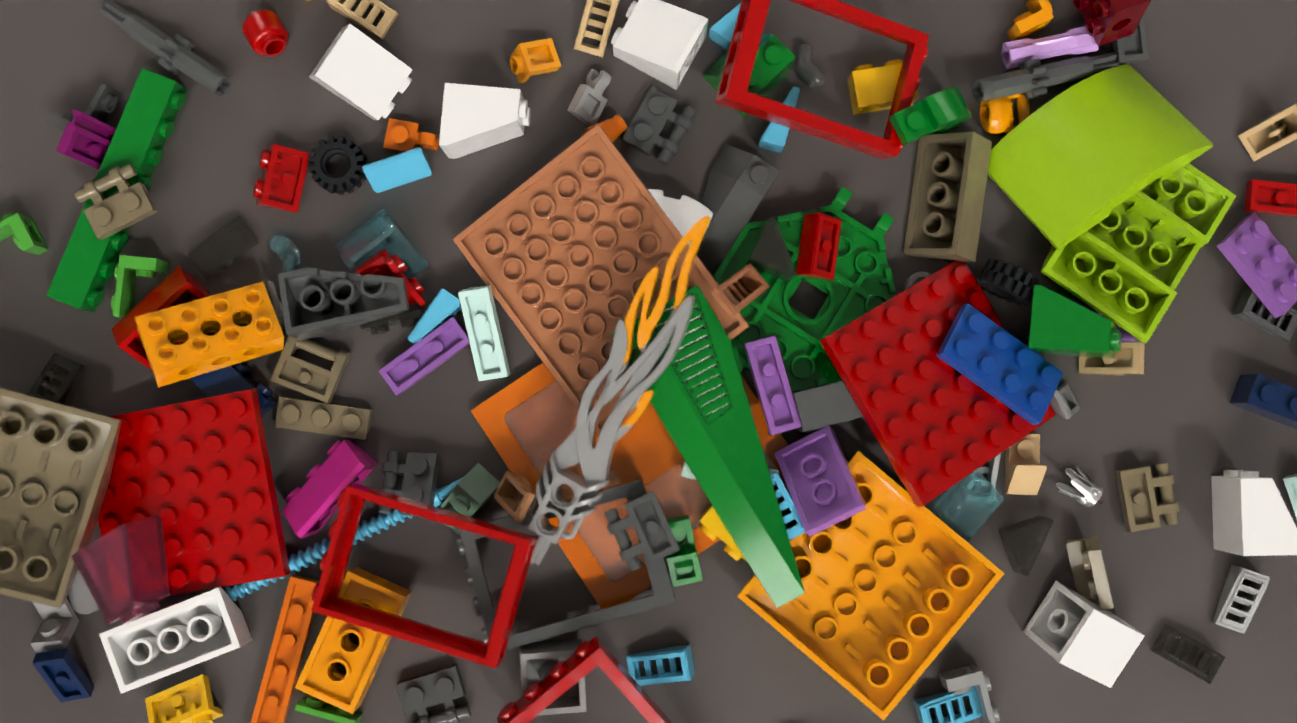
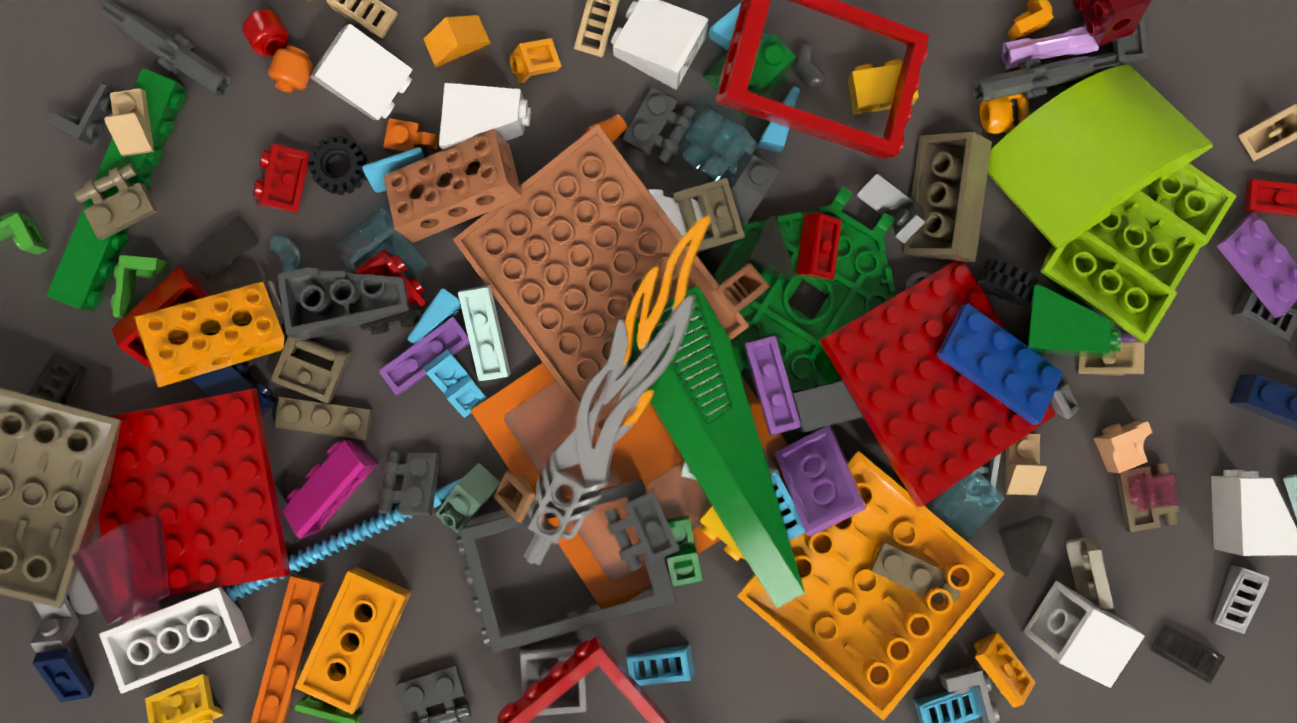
magenta plate [56,109,116,170] -> none
red window [311,484,538,669] -> none
light grey plate [567,69,611,126] -> none
green arch [889,87,972,146] -> none
flat silver piece [1055,465,1103,508] -> none
none -> tan slope [105,88,154,157]
none -> orange head [268,45,314,94]
none -> nougat brick [384,129,523,243]
none -> light orange slope [423,15,491,68]
none -> medium azure slope [423,349,488,418]
none -> dark tan plate [673,178,745,252]
none -> clear light blue hips [682,108,758,181]
none -> bracket [857,172,926,243]
none -> dark tan plate [869,541,962,604]
none -> light orange bracket [974,632,1036,708]
none -> light nougat brick [1094,421,1153,473]
none -> clear pink bracket [1128,473,1181,512]

